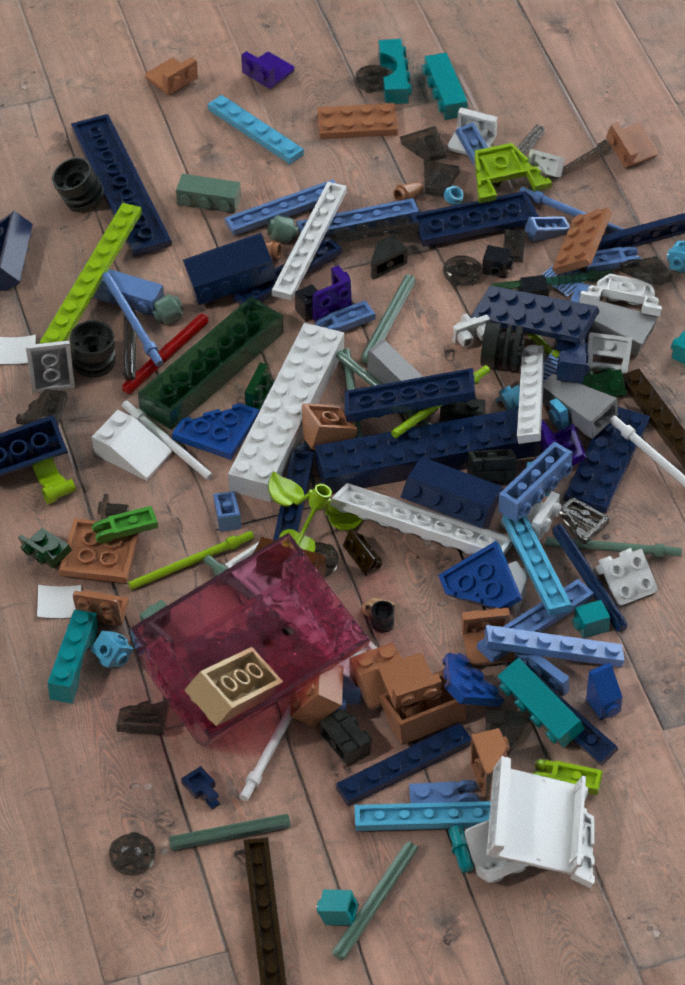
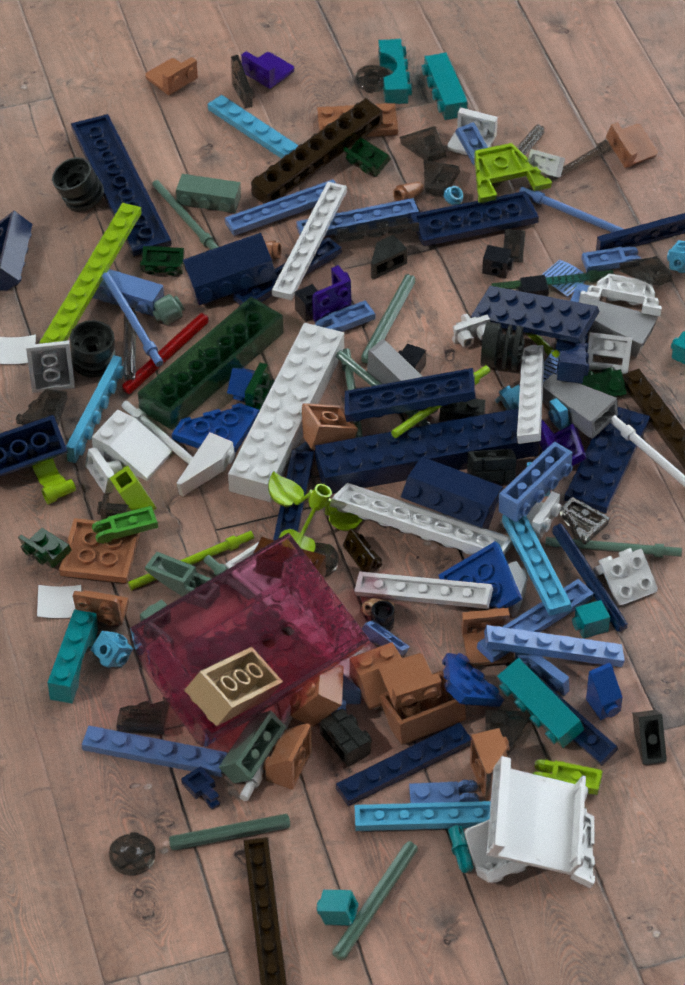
medium blue slope [213,491,241,532] -> none
sand green head [267,215,298,244] -> none
clear smoke wheel [443,255,482,286] -> none
medium blue slope [524,216,570,241] -> none
nougat plate [552,207,612,275] -> none
none -> medium azure plate [66,355,125,463]
none -> medium blue plate [82,726,228,777]
none -> white tile [85,447,122,494]
none -> lime slope [110,465,157,511]
none -> dark green bracket [140,246,185,276]
none -> sand green slope [145,552,218,608]
none -> sand green bar [152,180,218,250]
none -> white slope [177,432,236,496]
none -> sand green brick [219,711,286,784]
none -> blue slope [227,368,255,401]
none -> clear smoke wing [231,55,255,109]
none -> dark brown brick [251,98,383,204]
none -> nougat slope [263,723,312,790]
none -> dark green bracket [343,137,391,177]
none -> white plate [354,572,493,609]
none -> medium blue plate [361,620,410,656]
none -> black brick [398,343,426,373]
none -> pearl dark grey slope [632,710,667,765]

